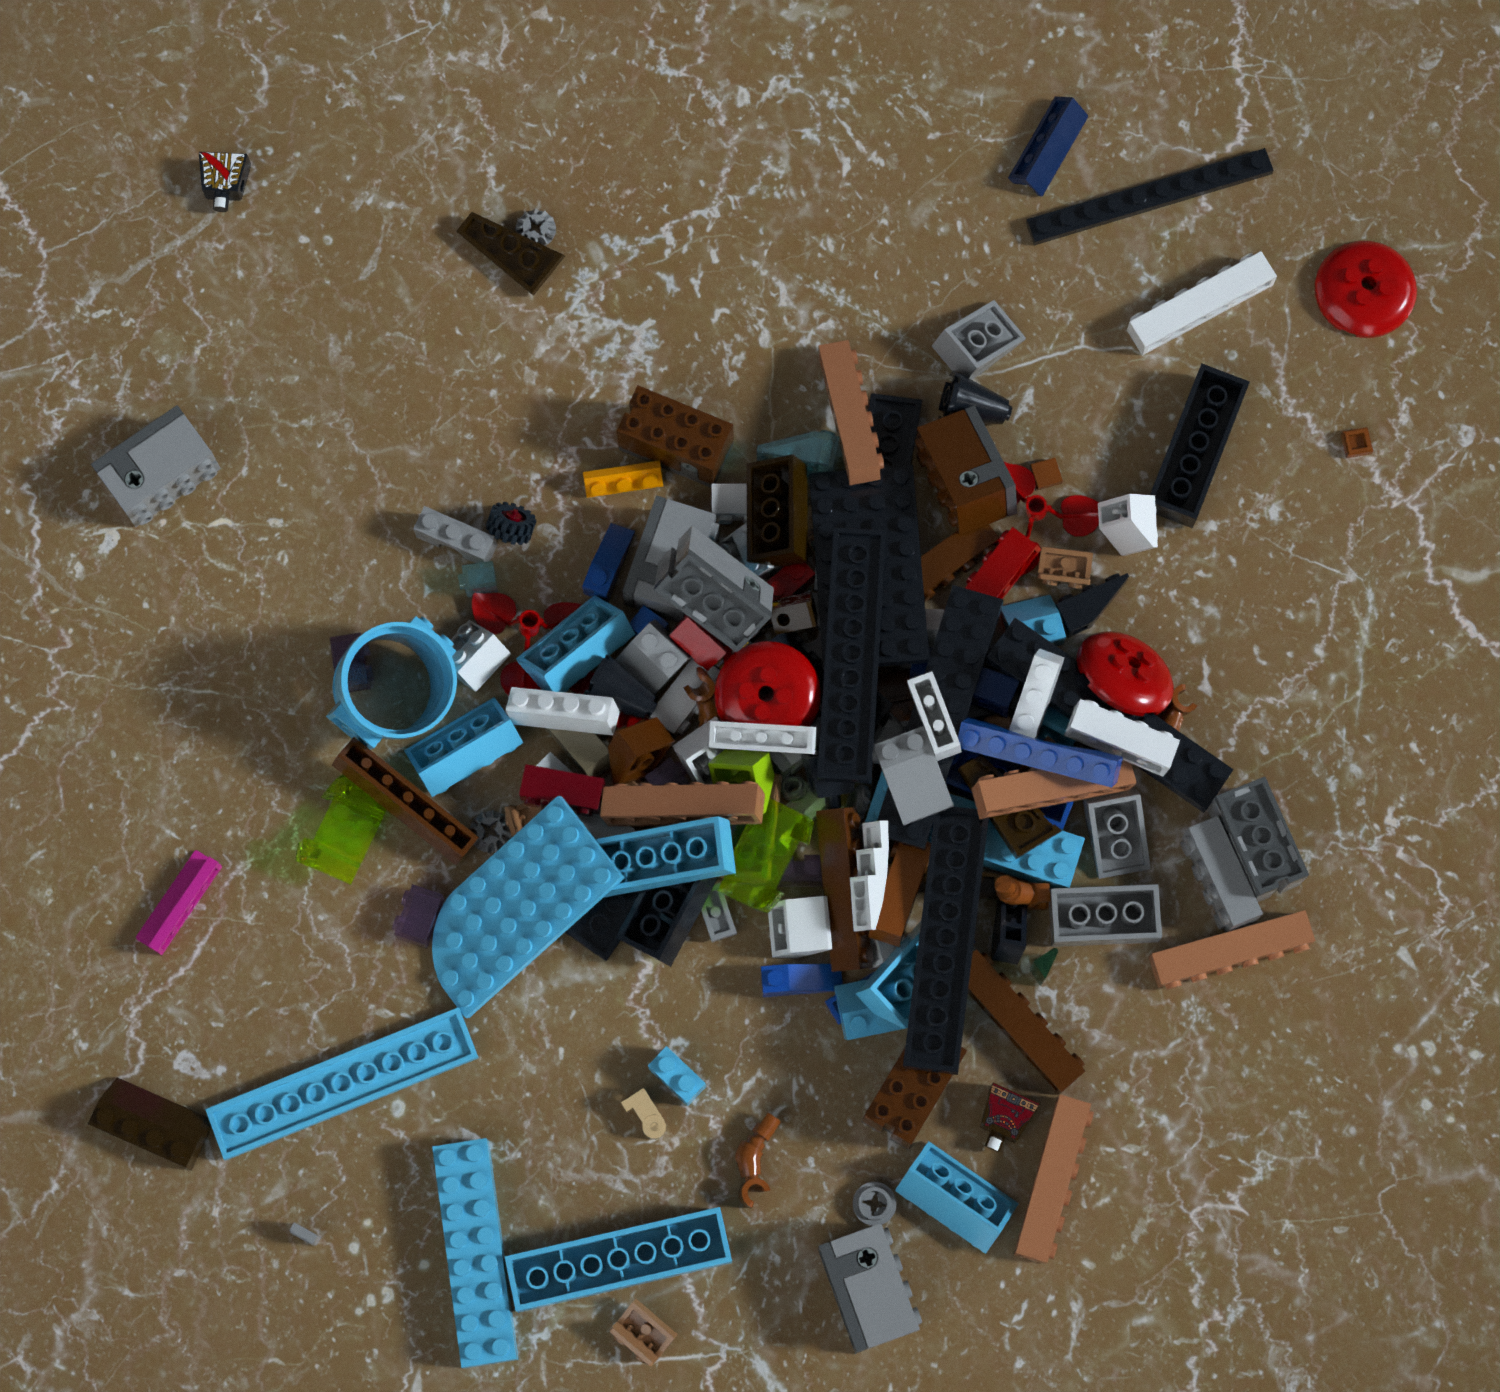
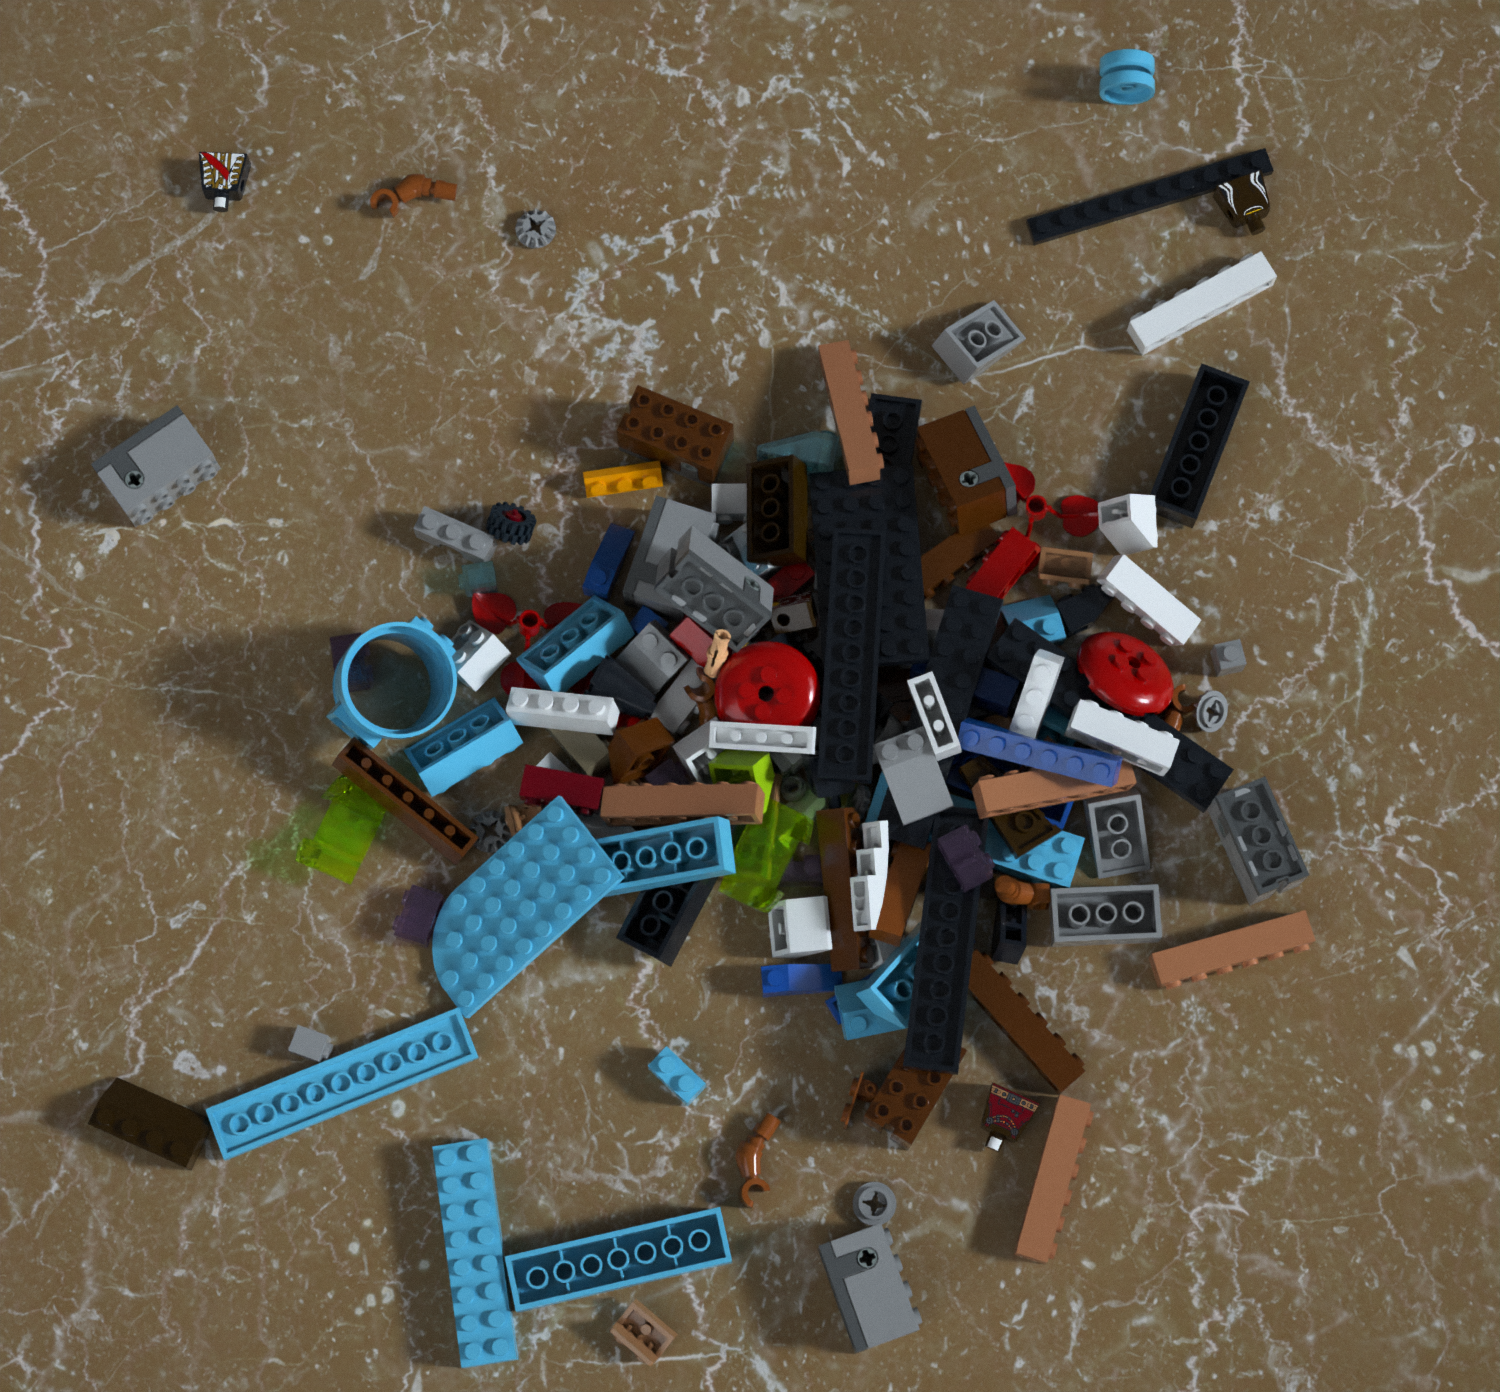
dark pink panel [136,850,222,955] -> none
light grey tile [289,1222,321,1246] -> none
dark brown wing [456,212,565,296] -> none
black tile [564,891,640,962] -> none
tan leg [621,1088,666,1140] -> none
light grey plate [701,883,737,943] -> none
medium azure slope [895,1141,1019,1254] -> none
black cone [938,371,1012,424] -> none
dark blue panel [1008,96,1088,197] -> none
clear green slope [1029,948,1058,986] -> none
dark orange tile [1030,457,1063,490] -> none
light grey brick [1180,816,1263,933] -> none
red brick [1314,240,1417,338] -> none
dark orange tile [1341,427,1373,458] -> none
none -> light grey brick [288,1025,333,1063]
none -> dark orange piece [370,174,457,218]
none -> light nougat pin [704,629,731,678]
none -> dark orange hinge [840,1072,878,1130]
none -> clear purple brick [938,824,995,892]
none -> white brick [1096,554,1201,646]
none -> medium azure wheel [1099,49,1155,105]
none -> light grey gear [1192,690,1228,732]
none -> light grey brick [1210,639,1247,677]
none -> dark brown torso [1213,170,1270,235]

